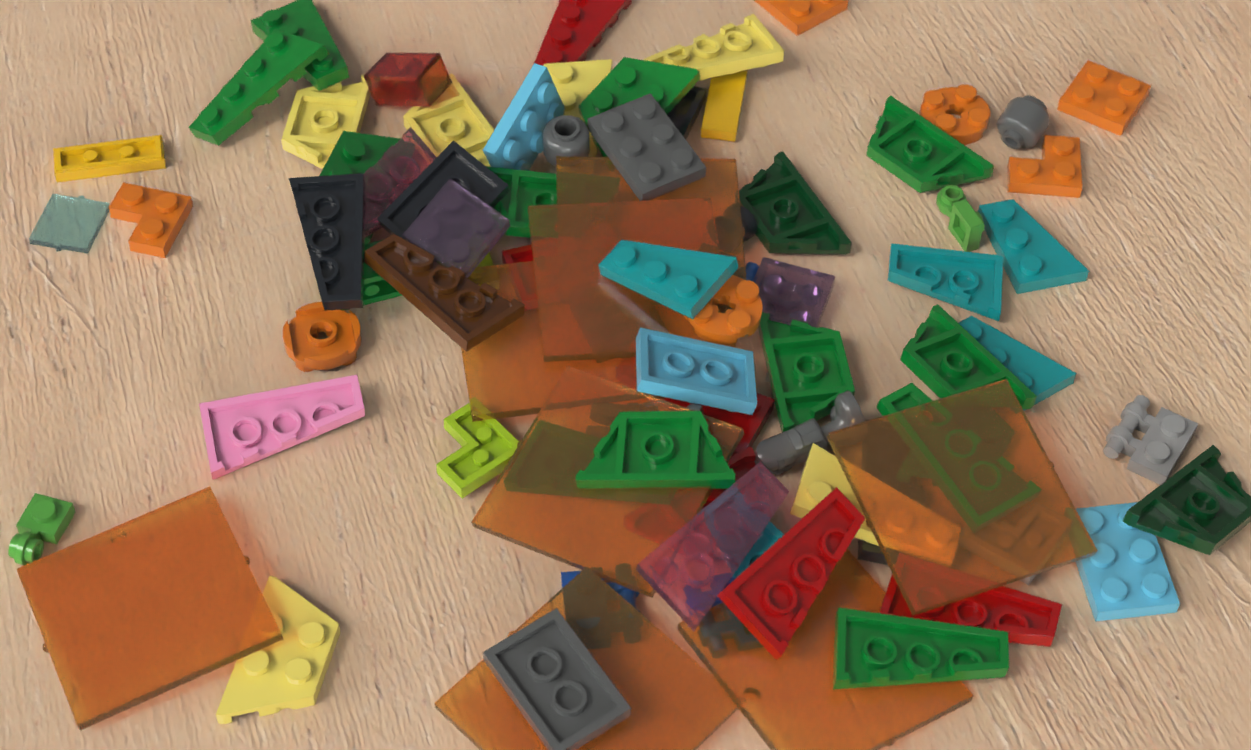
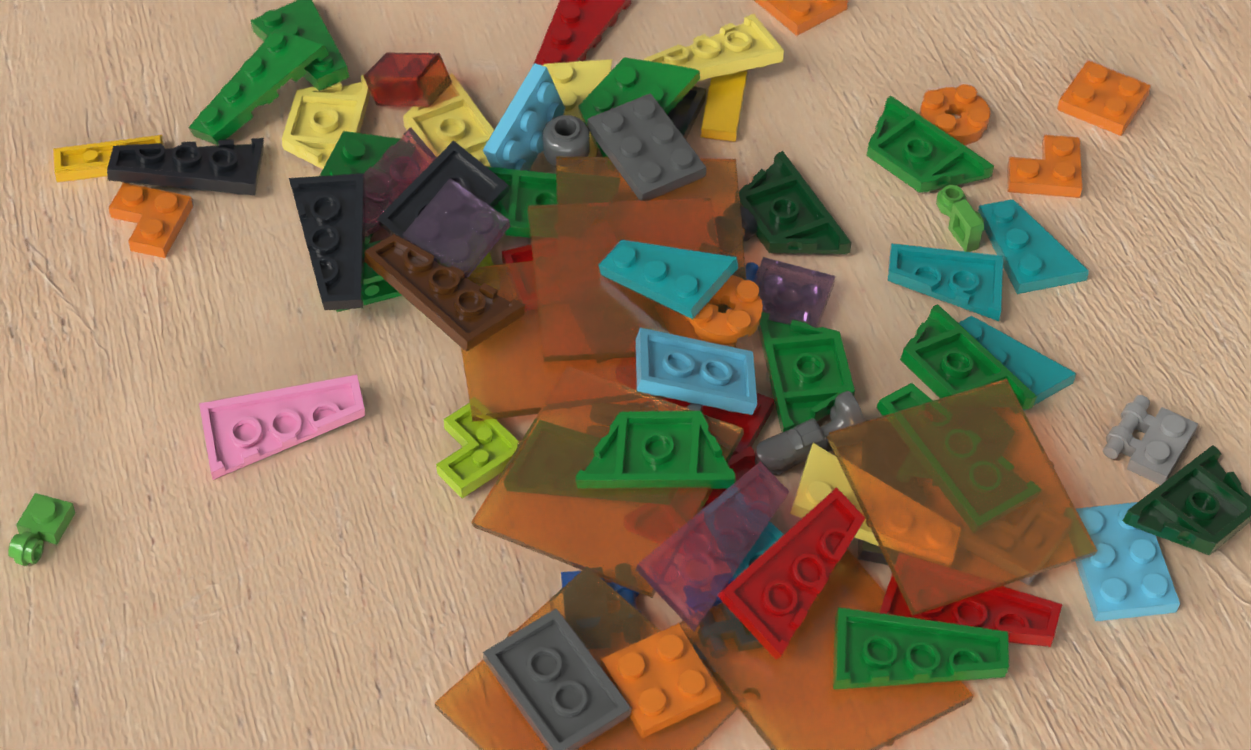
clear orange piece [16,486,283,731] -> none
clear light blue piece [29,194,110,254] -> none
light yellow wing [216,576,340,724] -> none
orange plate [283,301,361,372] -> none
dark grey head [997,96,1050,149] -> none
none -> black wing [107,138,264,195]
none -> orange plate [601,623,721,739]

